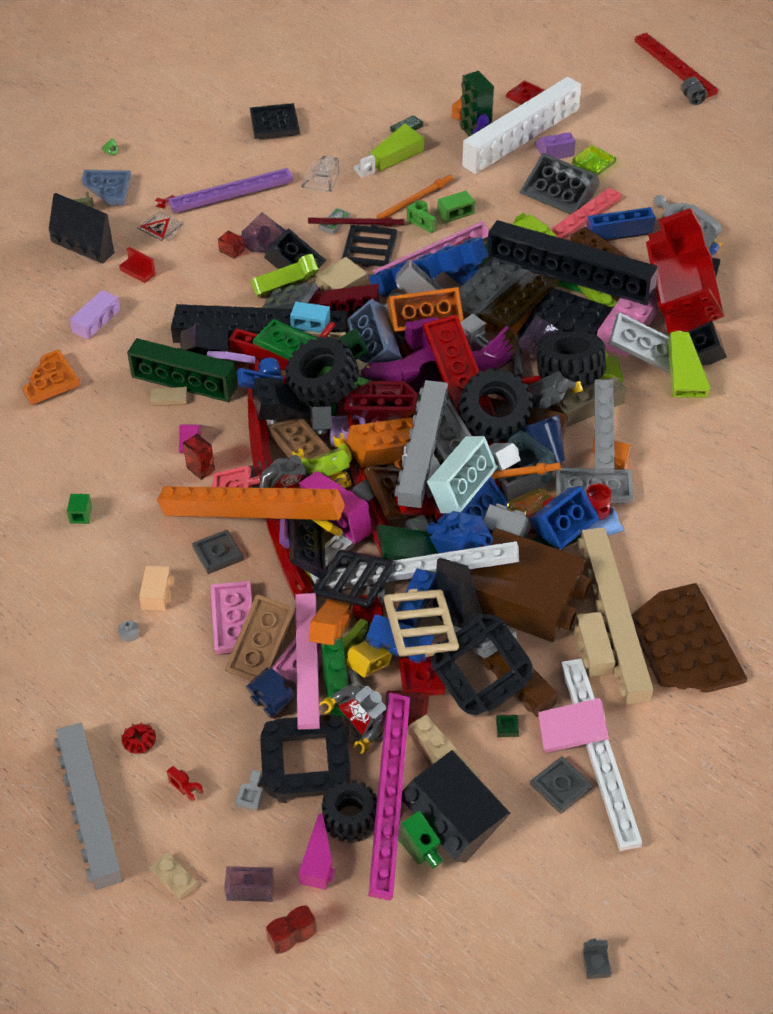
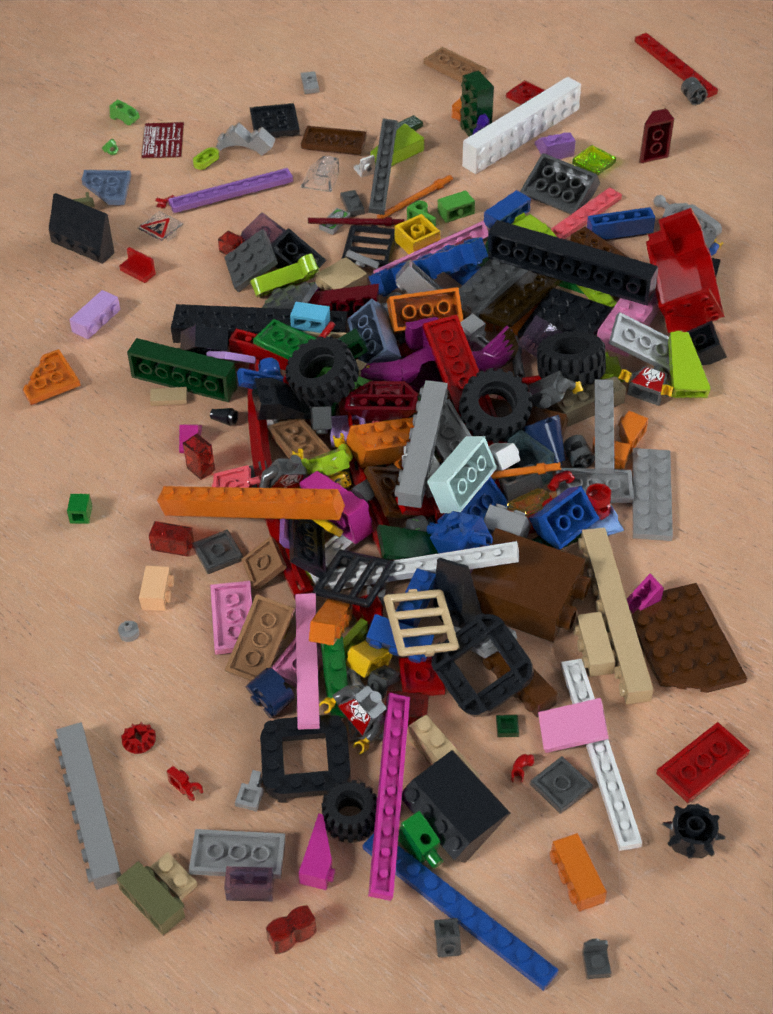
none -> bright green leg [109,100,140,125]
none -> olive brick [117,861,185,936]
none -> dark red sticker [141,122,184,158]
none -> clear red brick [149,521,194,557]
none -> light grey plate [189,829,286,879]
none -> lime plate [193,147,219,170]
none -> black cone [210,408,238,426]
none -> light grey arch [216,122,275,156]
none -> dark grey plate [224,229,278,292]
none -> medium nougat plate [241,536,287,591]
none -> light grey plate [301,71,319,94]
none -> reddish brown plate [301,125,367,155]
none -> dark grey plate [340,190,365,217]
none -> light grey plate [345,250,379,269]
none -> blue plate [363,834,559,991]
none -> dark grey bracket [367,665,401,699]
none -> dark grey plate [368,118,398,215]
none -> yellow brick [395,214,440,254]
none -> medium nougat plate [424,47,487,83]
none -> dark grey bracket [434,918,461,957]
none -> blue brick [484,190,531,229]
none -> red arm [511,754,534,783]
none -> red arm [547,470,575,492]
none -> orange brick [549,833,607,912]
none -> dark grey wheel [563,435,595,468]
none -> torso [618,365,673,406]
none -> orange slope [618,411,649,454]
none -> dark pink slope [627,574,664,613]
none -> light grey plate [632,448,673,541]
none -> dark red slope [639,108,674,164]
none -> red plate [656,722,750,803]
none -> black brick [663,803,726,859]

